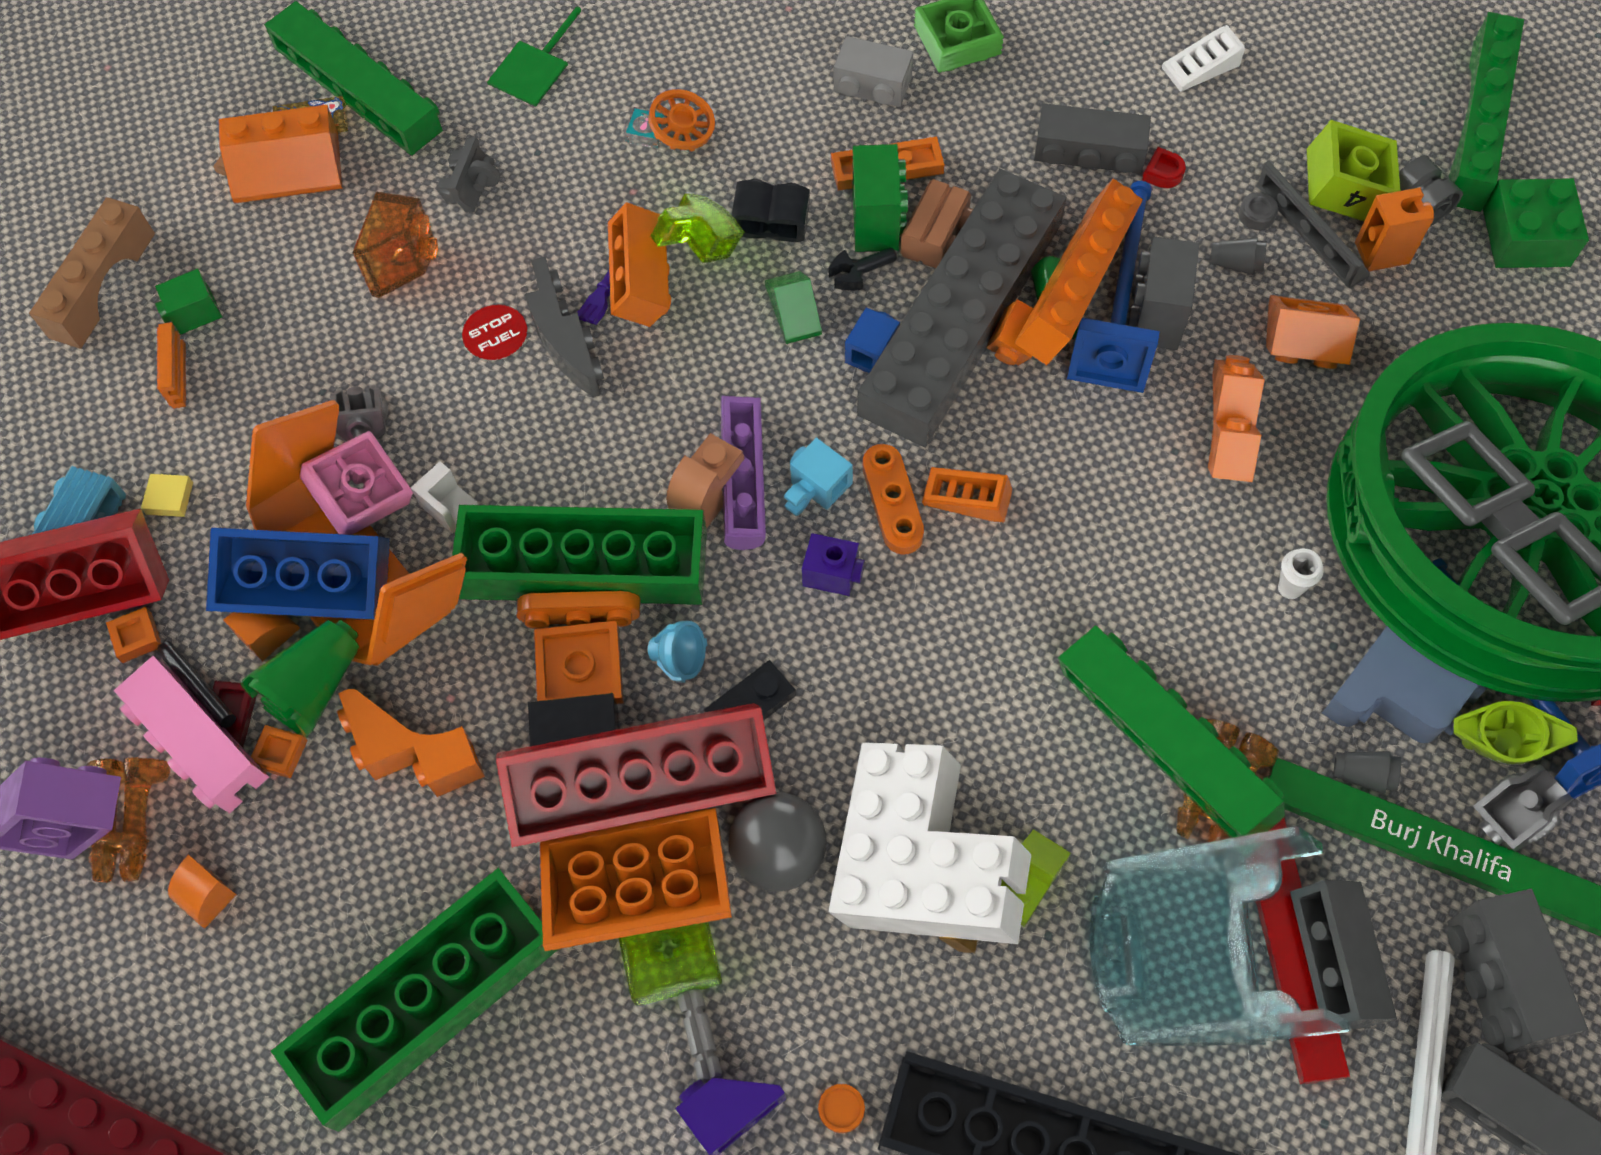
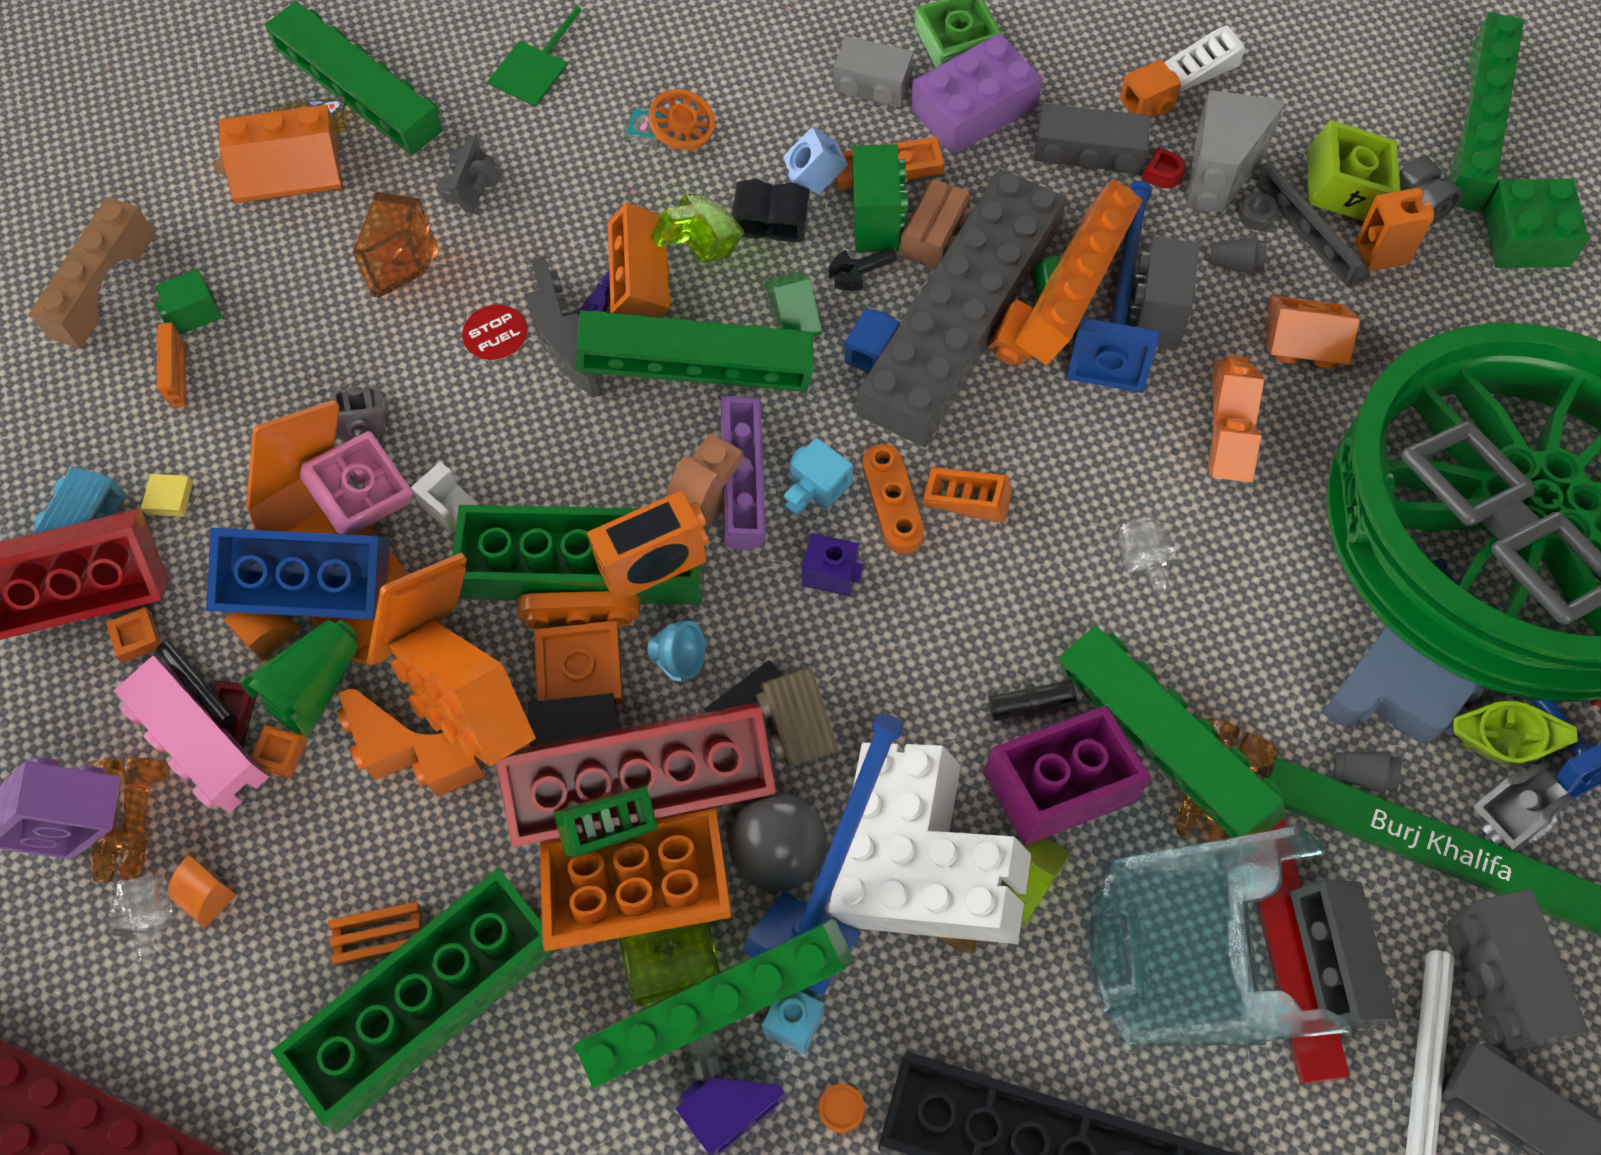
white cone [1278,548,1324,599] -> none
none -> clear piece [109,875,174,962]
none -> orange tile [328,902,423,967]
none -> orange brick [389,620,536,767]
none -> green slope [554,786,658,857]
none -> green brick [573,918,854,1088]
none -> green brick [576,310,813,392]
none -> brick [587,490,709,603]
none -> blue tile [742,714,903,996]
none -> dark tan brick [756,667,839,767]
none -> medium azure brick [762,987,828,1055]
none -> light blue brick [783,126,848,195]
none -> medium lavender brick [911,33,1043,156]
none -> magenta brick [983,706,1151,846]
none -> pearl dark grey pin [988,679,1078,722]
none -> clear piece [1117,516,1177,594]
none -> orange brick [1120,59,1181,118]
none -> light grey slope [1186,90,1284,213]

